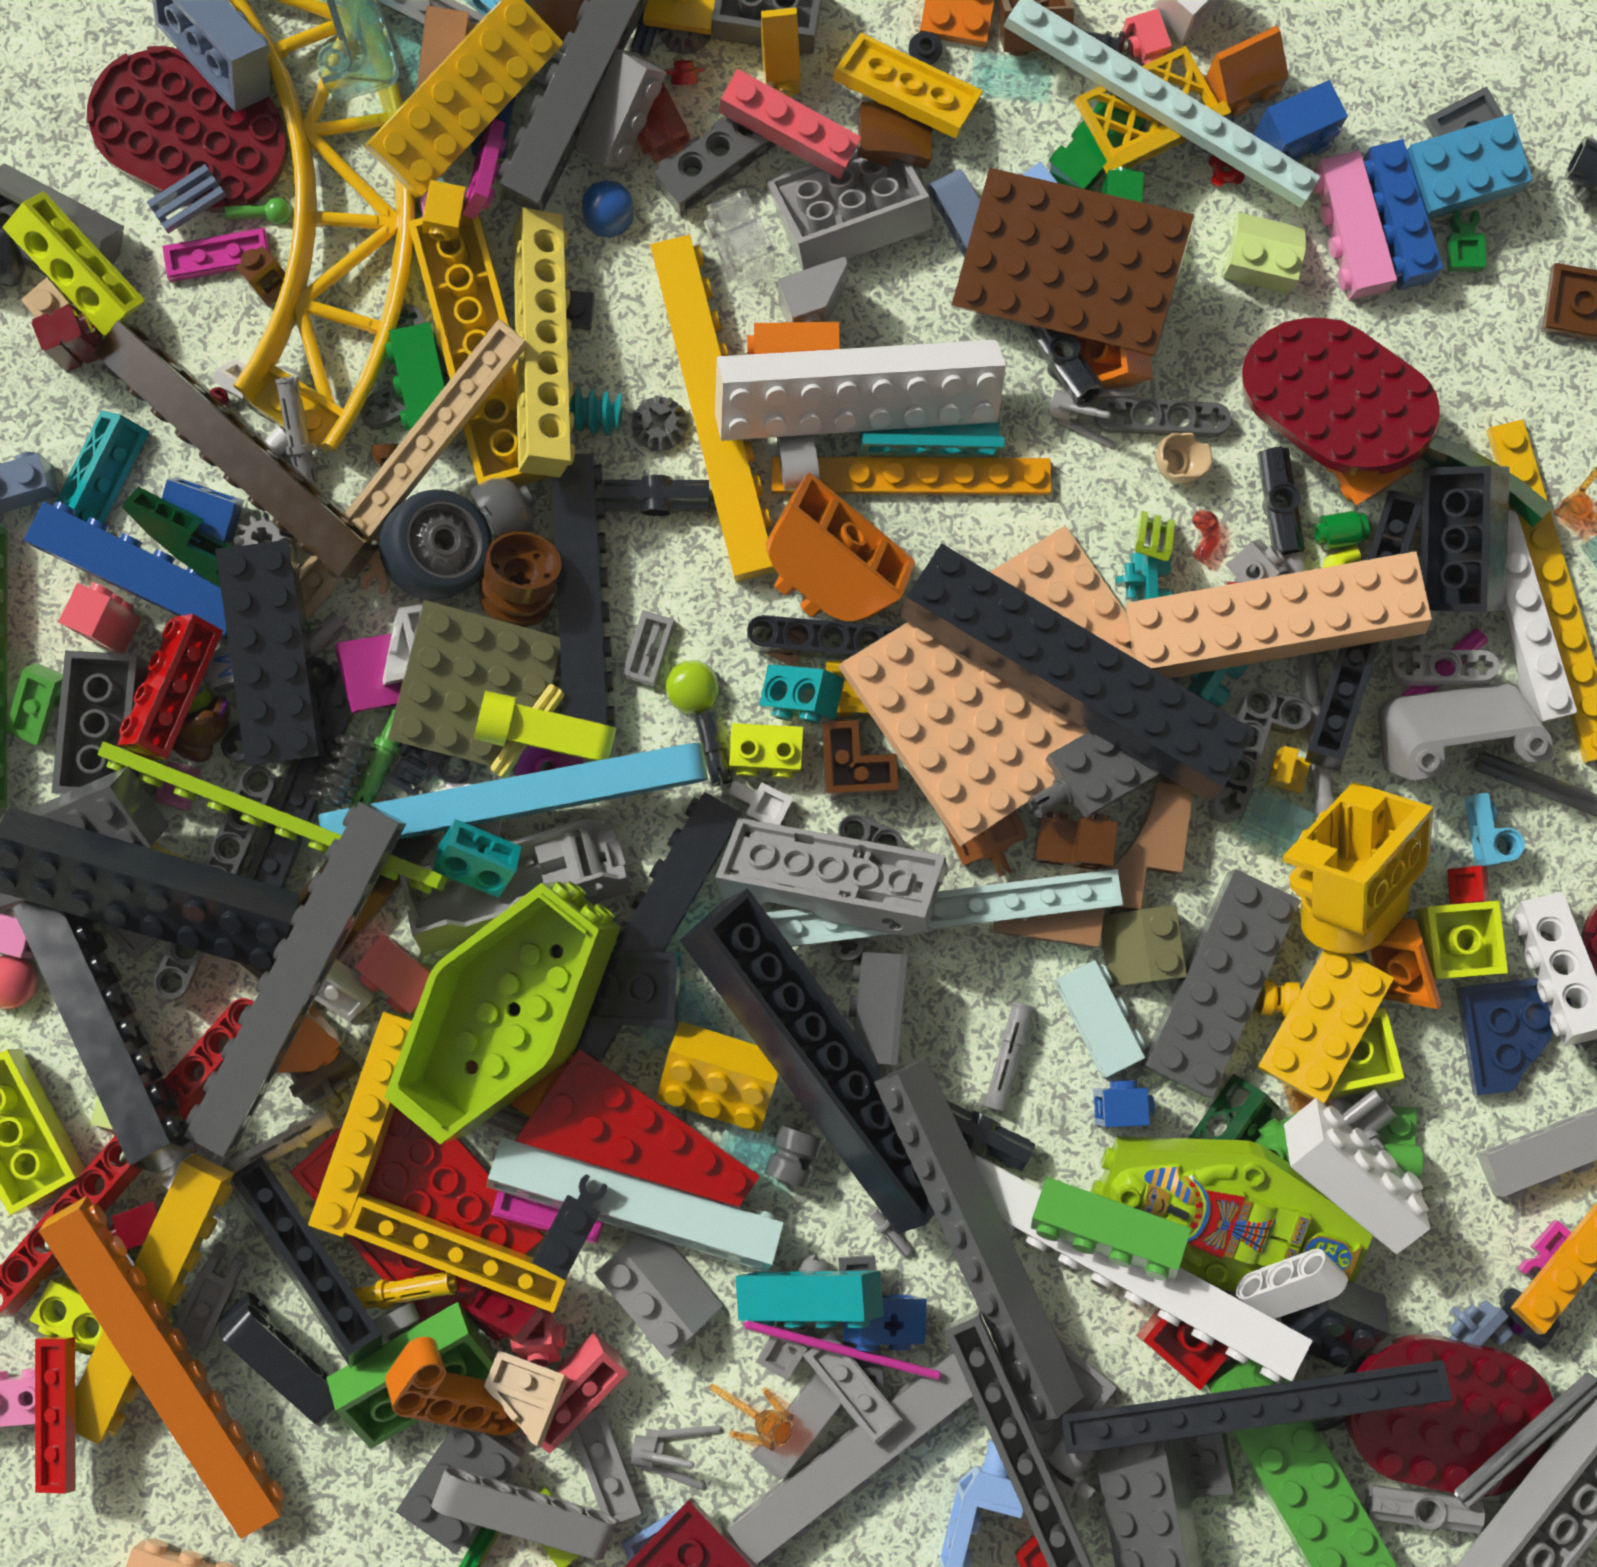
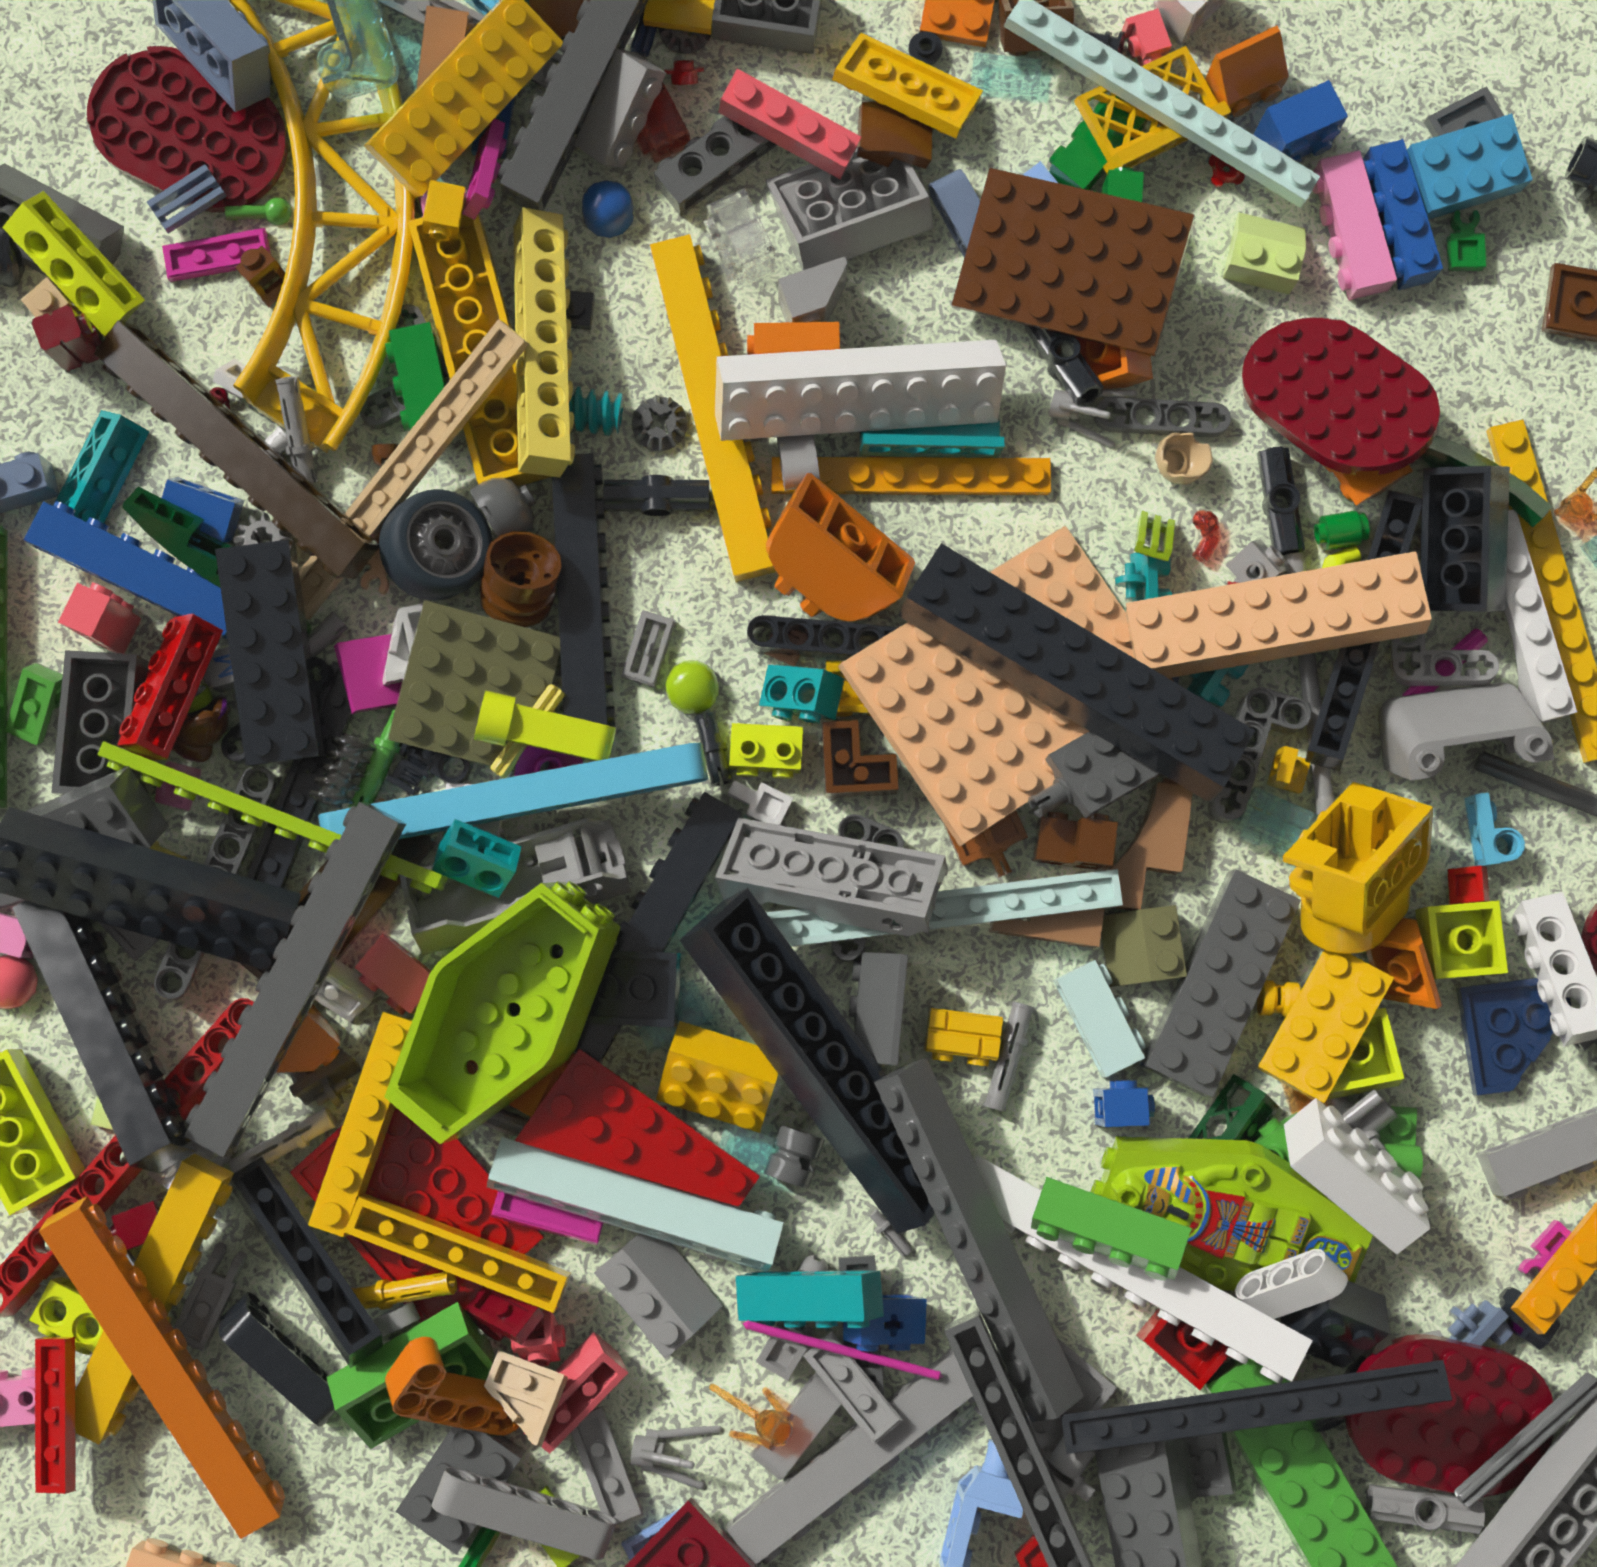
black plate [532,1174,607,1280] -> none
yellow slope [761,7,801,97] -> none
black piece [946,1100,1035,1171] -> none
none -> yellow brick [924,1008,1003,1067]

